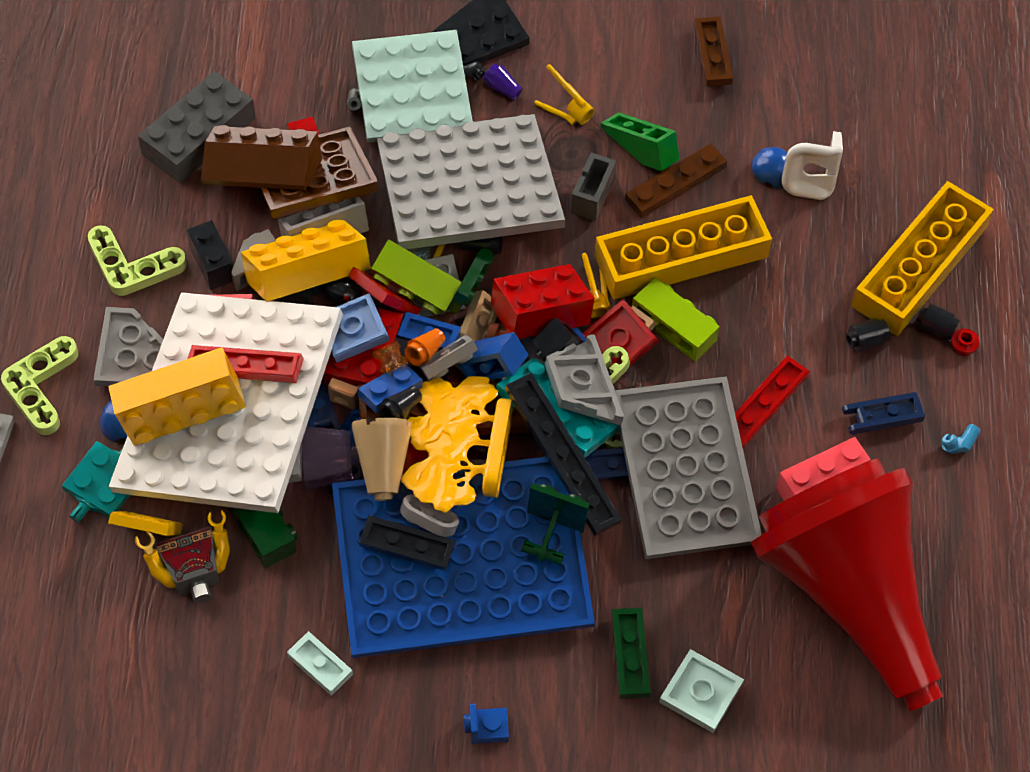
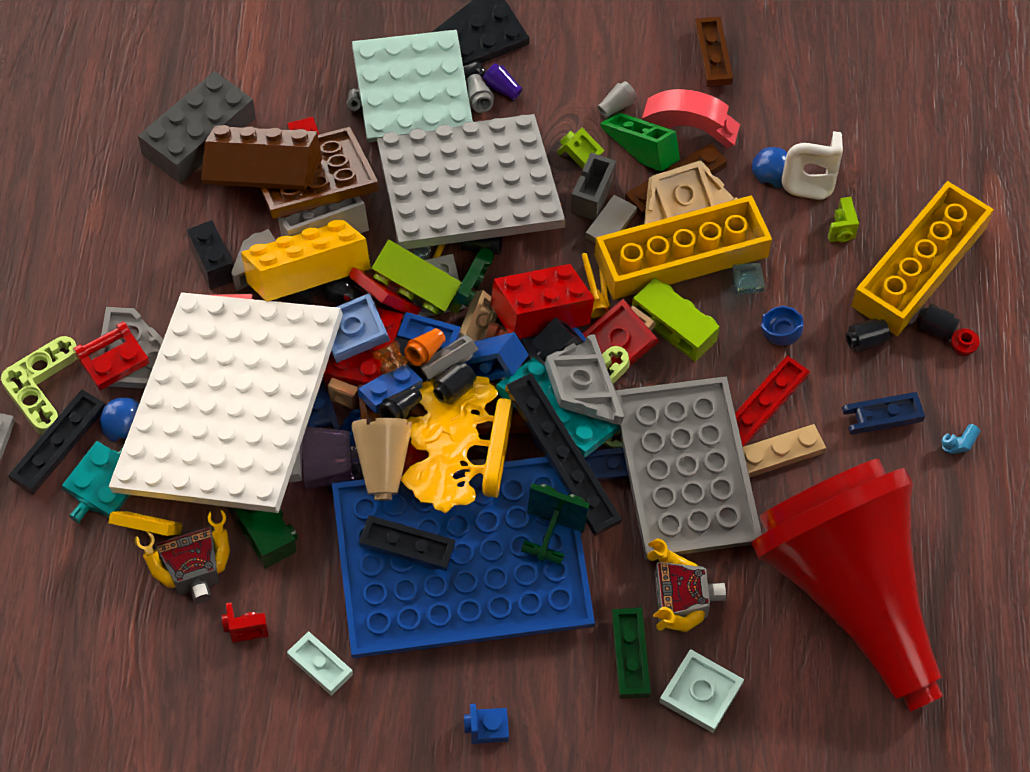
yellowish green beam [88,225,187,296] -> none
yellow brick [108,347,246,446] -> none
red tile [187,345,304,383] -> none
light grey plate [400,495,459,537] -> none
yellow plant [534,64,595,125] -> none
coral brick [776,437,871,501] -> none
none -> black plate [8,389,105,495]
none -> red plate [73,321,150,391]
none -> red bracket [221,602,269,643]
none -> black brick [433,363,476,405]
none -> light grey cone [466,74,494,113]
none -> lime bracket [556,127,605,169]
none -> light grey tile [585,195,637,243]
none -> light grey cone [597,81,637,118]
none -> coral arch [642,89,740,148]
none -> tan wing [644,160,738,224]
none -> torso [647,539,726,632]
none -> clear light blue plate [732,263,765,294]
none -> tan plate [743,424,826,478]
none -> blue hair [761,306,804,346]
none -> lime bracket [828,197,859,242]

